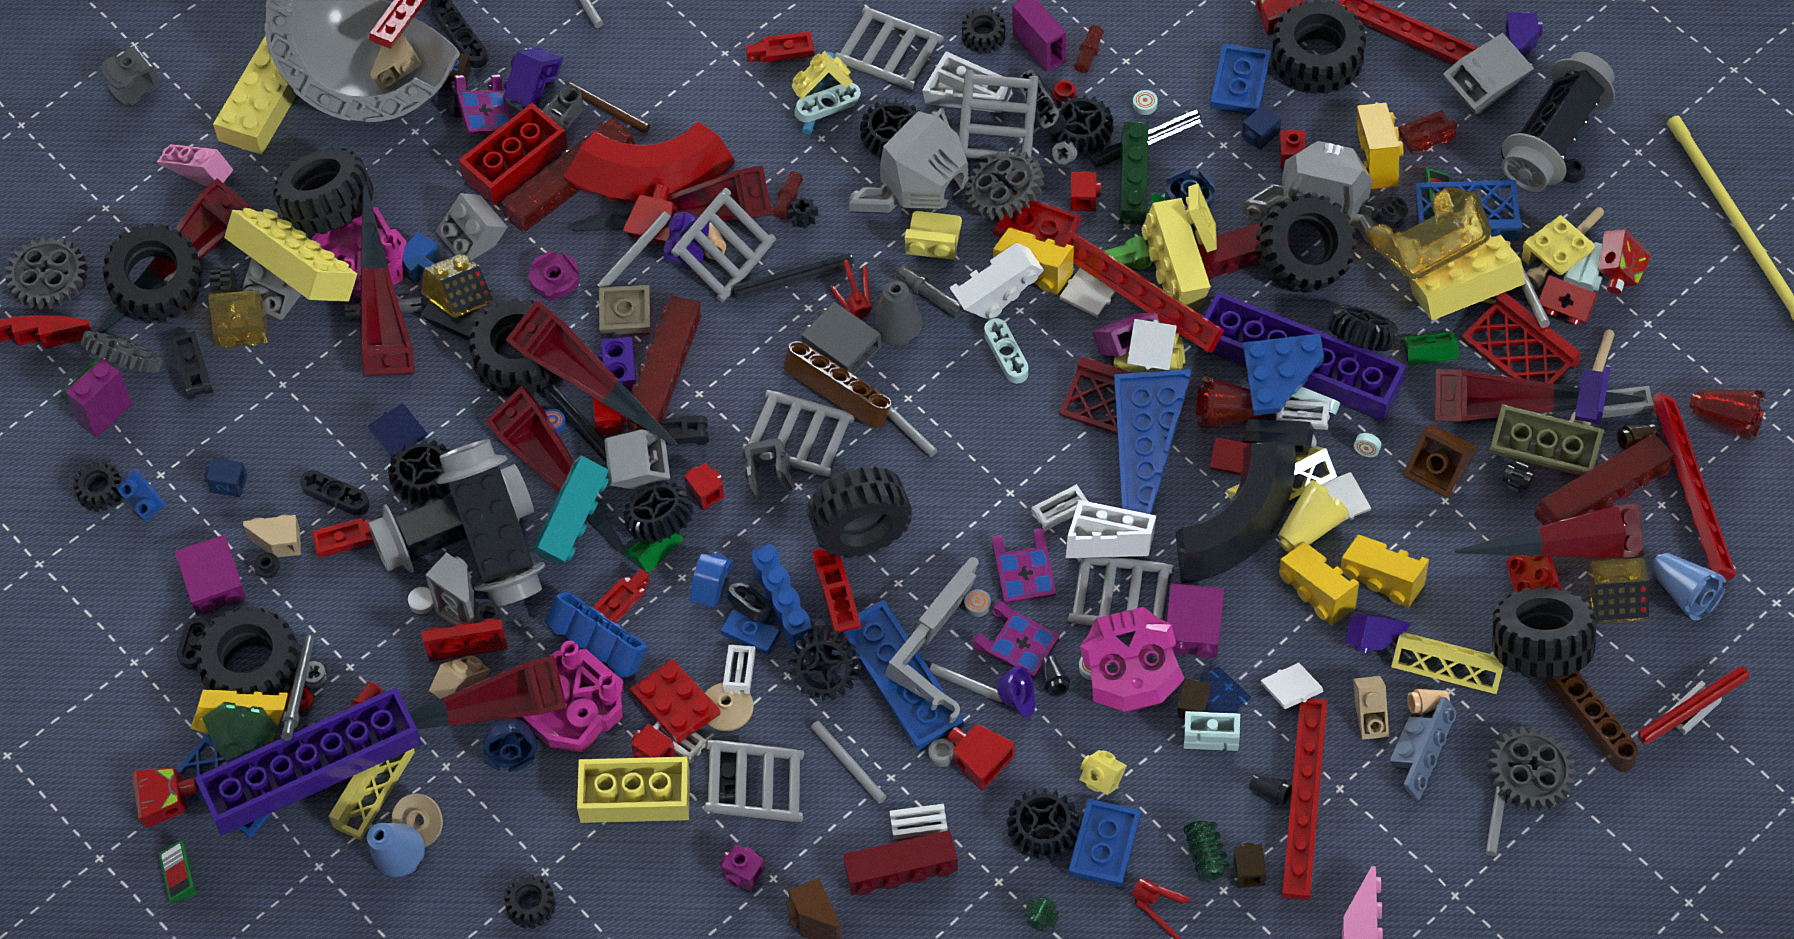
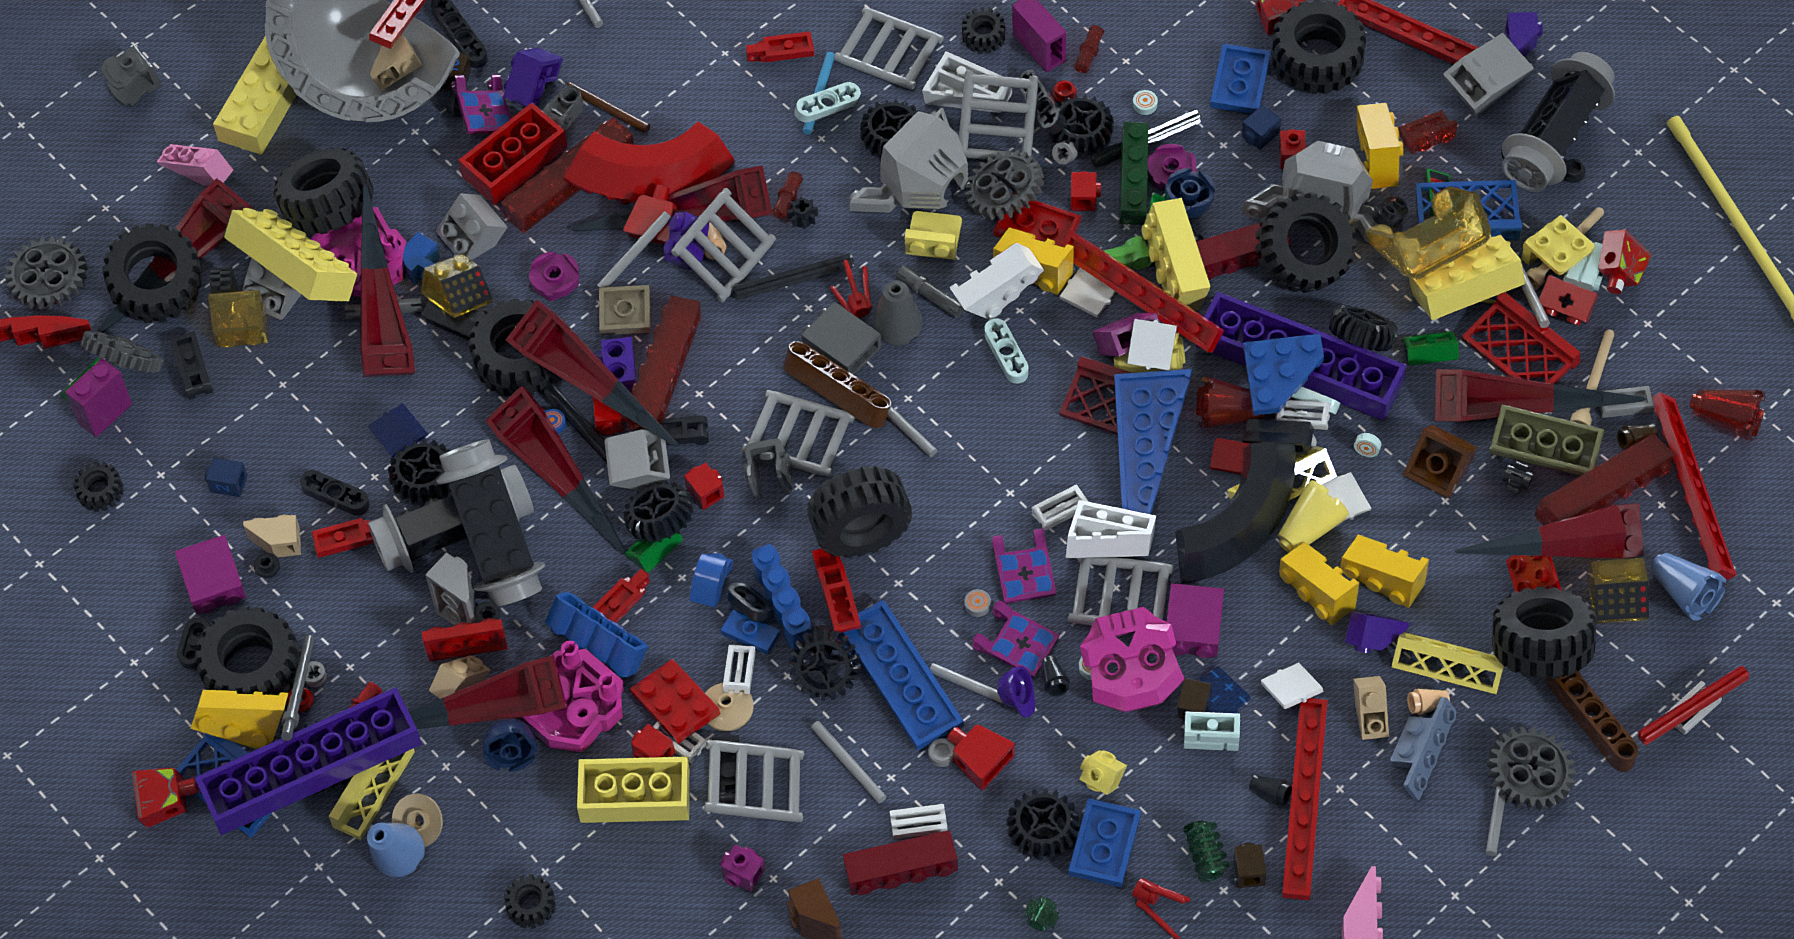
blue hips [116,469,167,522] -> none
slope [159,840,197,903] -> none
clear green slope [202,702,279,763] -> none
white tile [408,587,434,614] -> none
teal brick [531,456,609,565] -> none
light yellow bracket [792,51,853,99] -> none
light grey hinge [885,557,979,723] -> none
light yellow plate [1186,184,1217,252] -> none
dark purple panel [1574,365,1611,424] -> none
none -> magenta plate [1147,144,1197,190]

